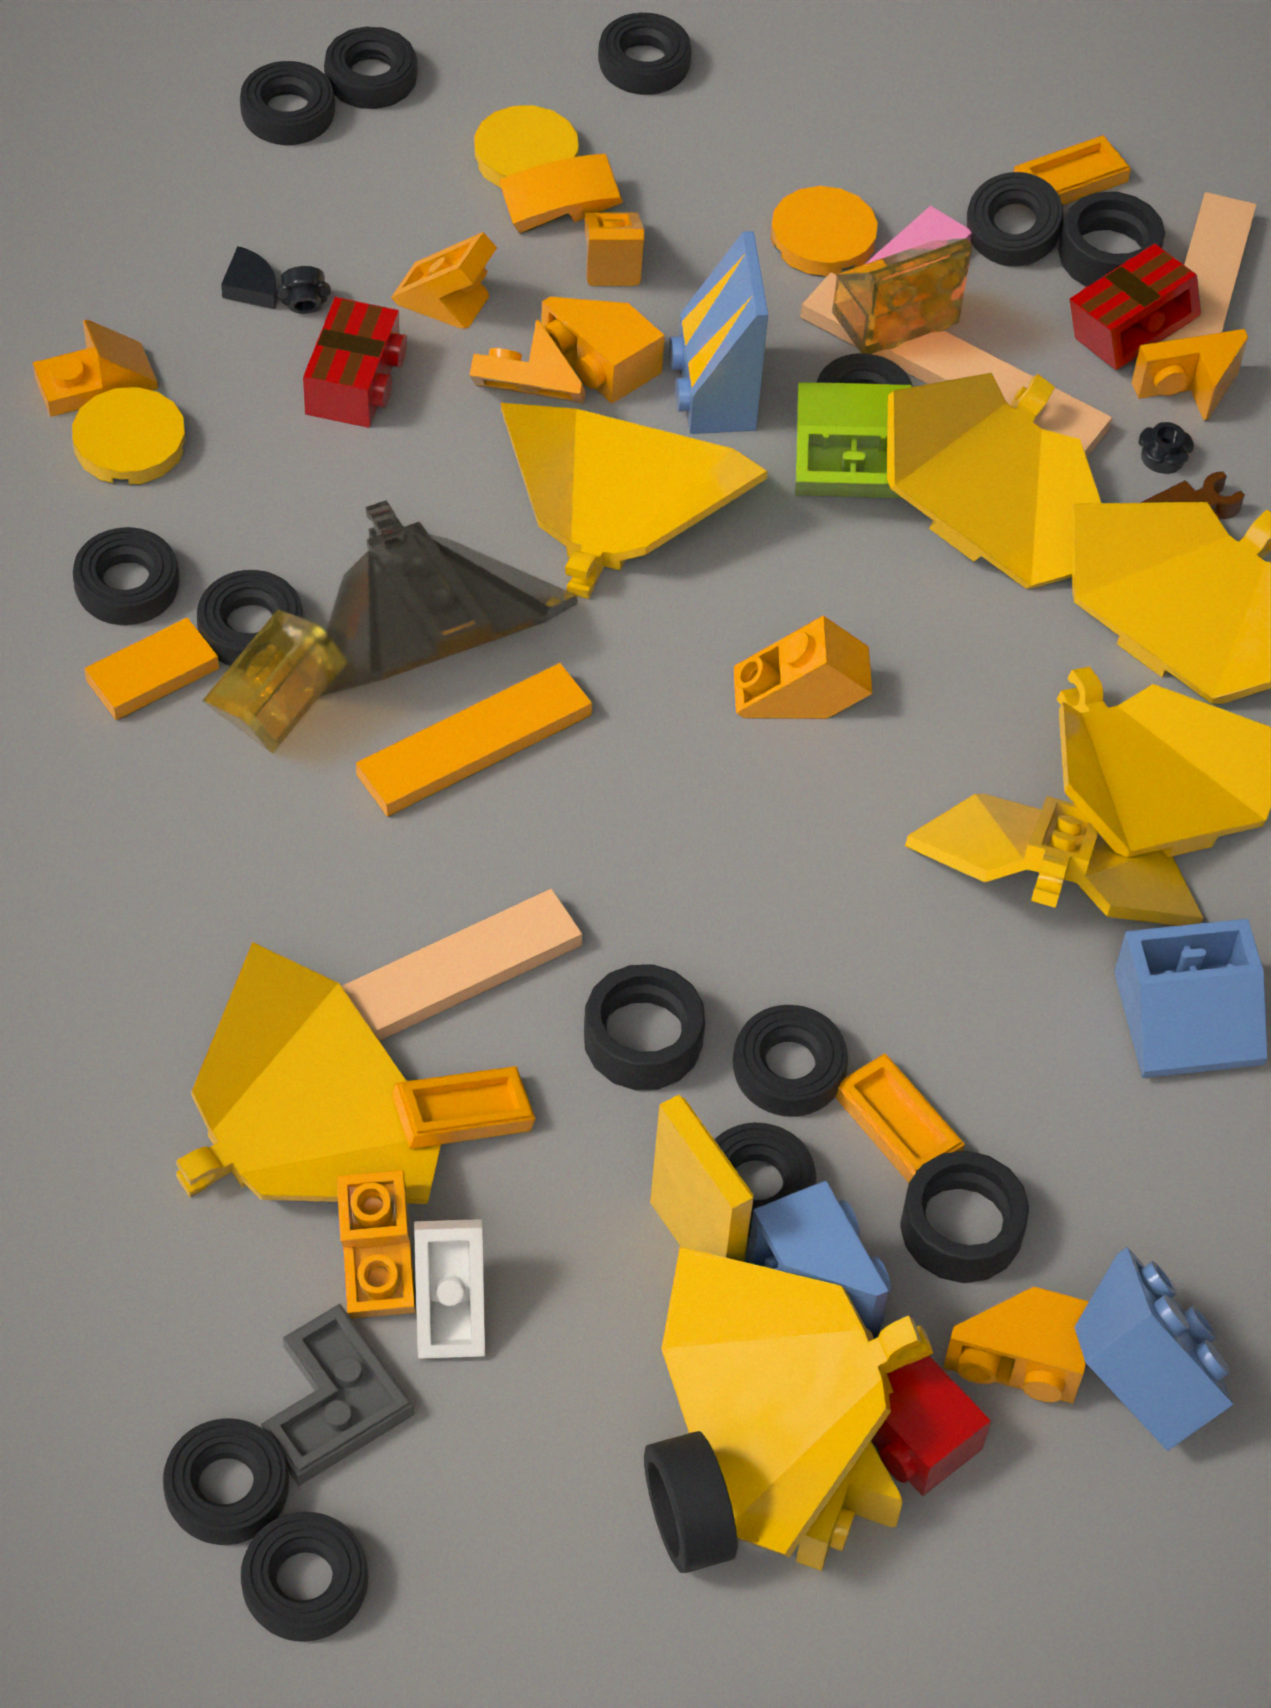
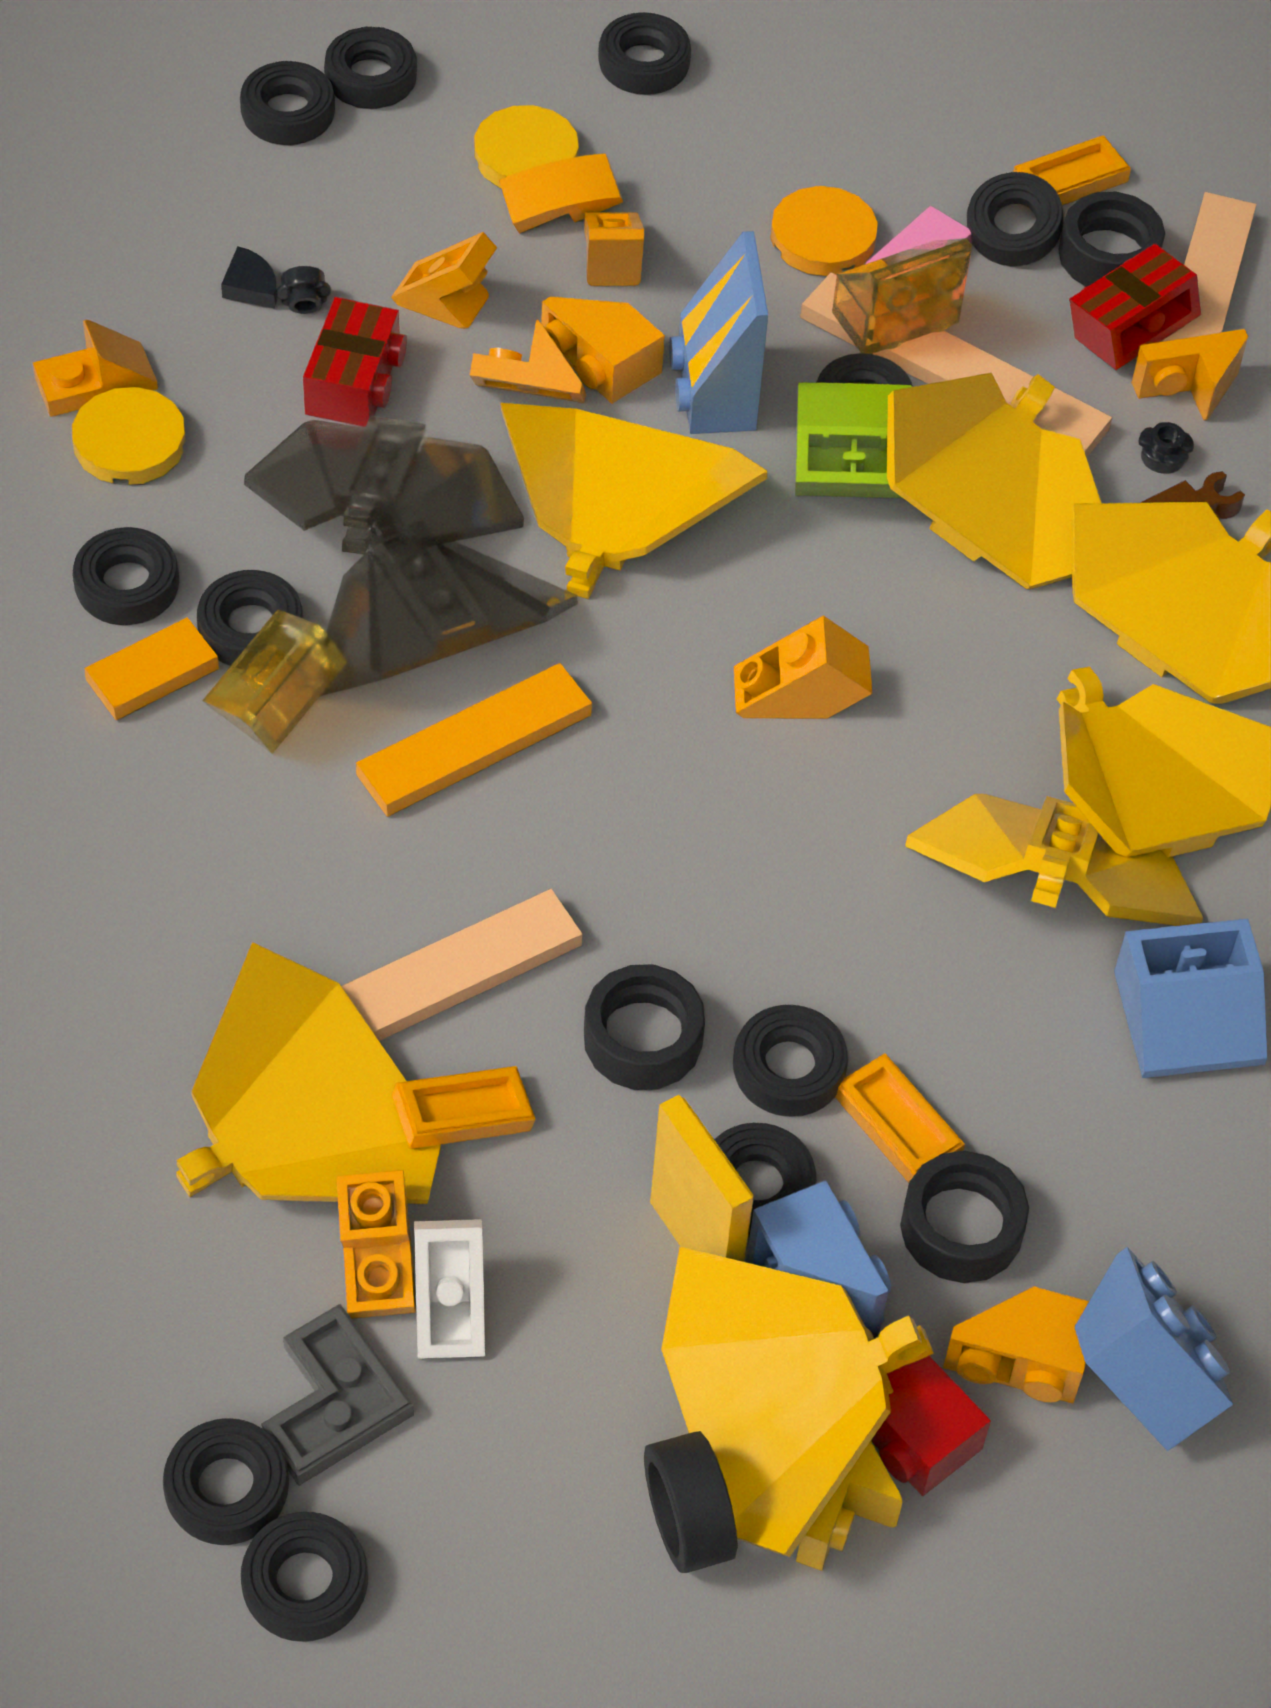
none -> clear smoke panel [244,416,524,555]

